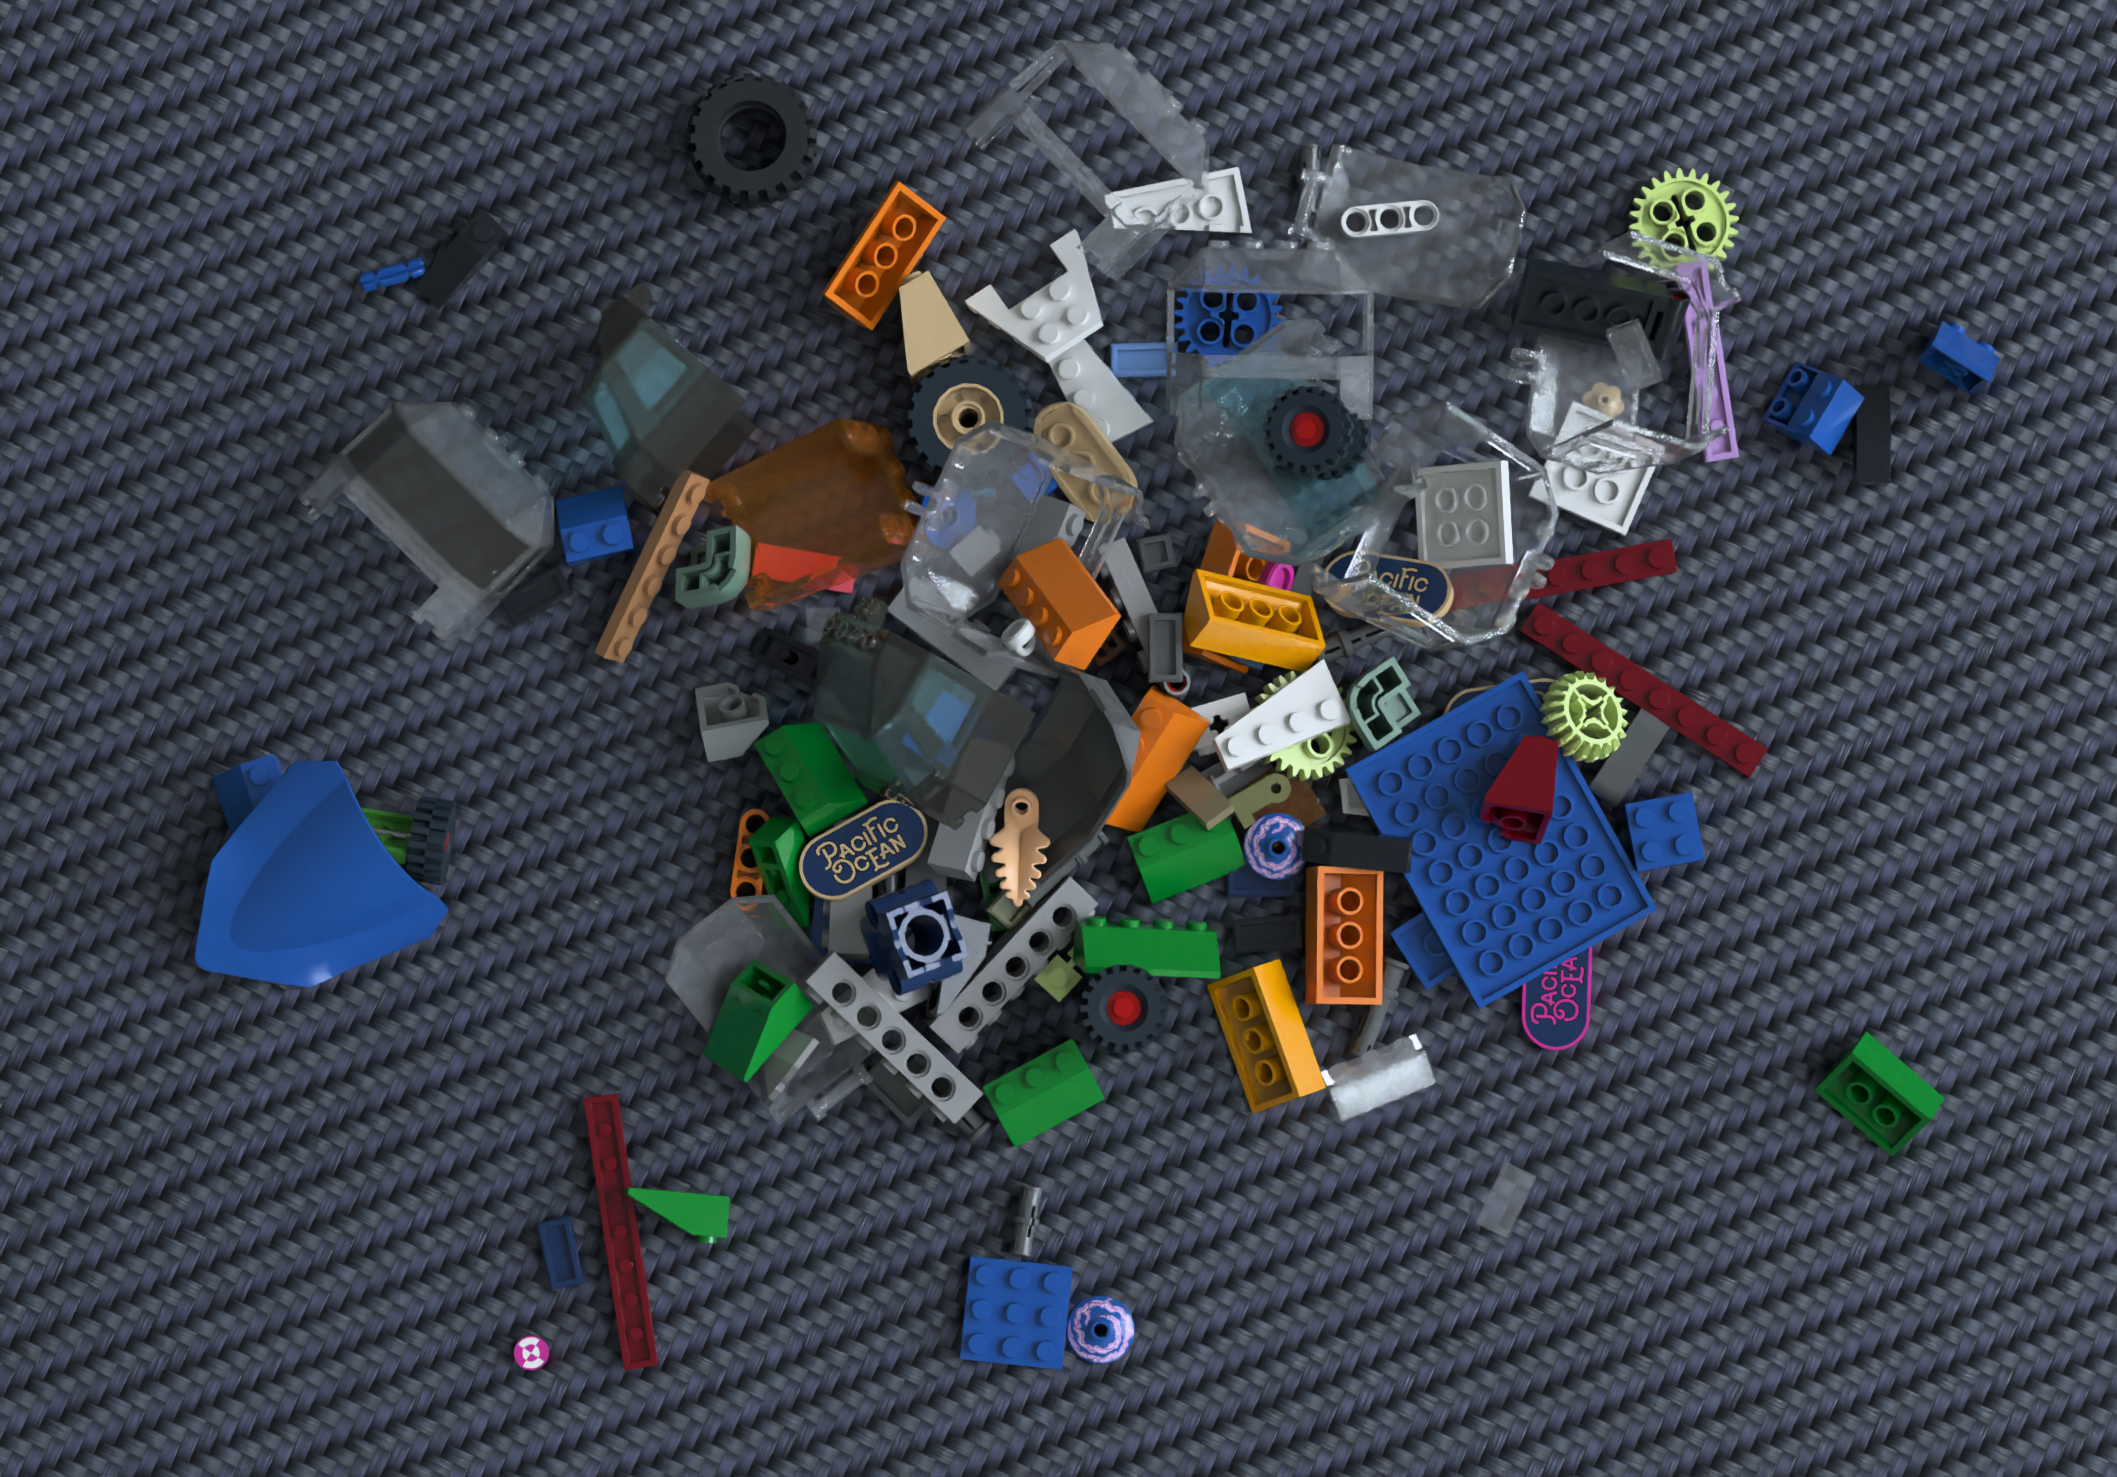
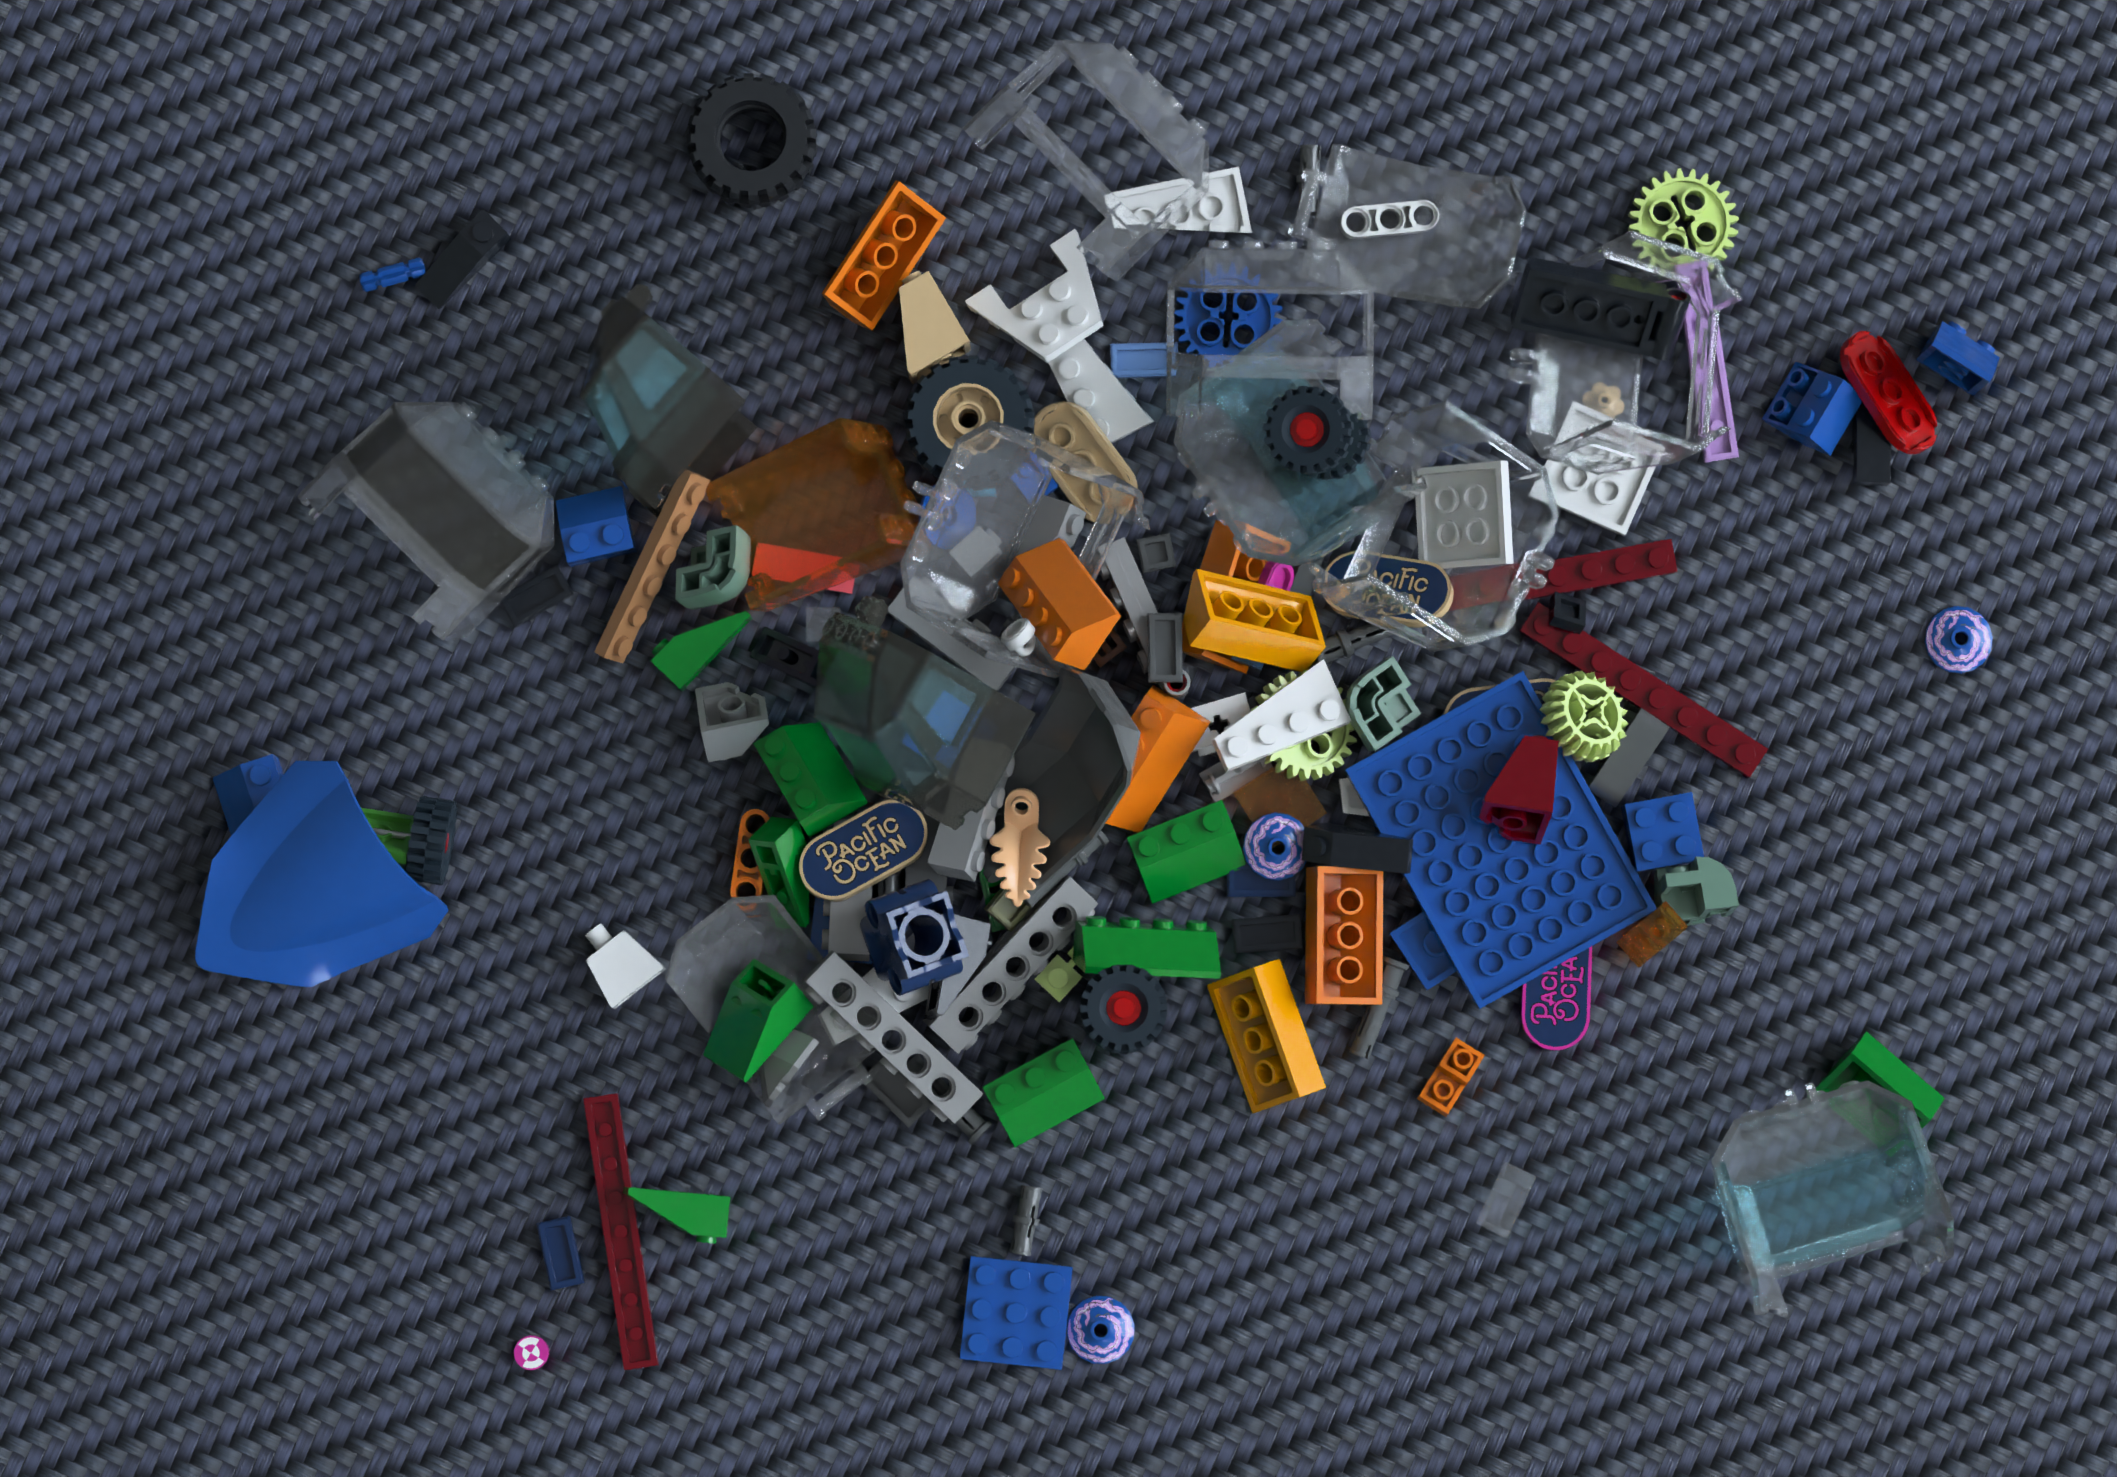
dark tan tile [1165,765,1235,830] -> none
olive leg [1227,773,1291,829] -> none
clear brick [1321,1034,1436,1122] -> none
clear tile [1606,318,1663,392] -> none
none -> white torso [585,923,666,1009]
none -> green slope [651,611,753,692]
none -> orange slope [1417,1037,1485,1117]
none -> black tile [1549,591,1586,634]
none -> clear orange plate [1616,901,1688,968]
none -> sand green brick [1653,856,1739,929]
none -> windscreen [1711,1080,1954,1317]
none -> red tile [1840,331,1937,454]
none -> dish [1924,606,1993,674]

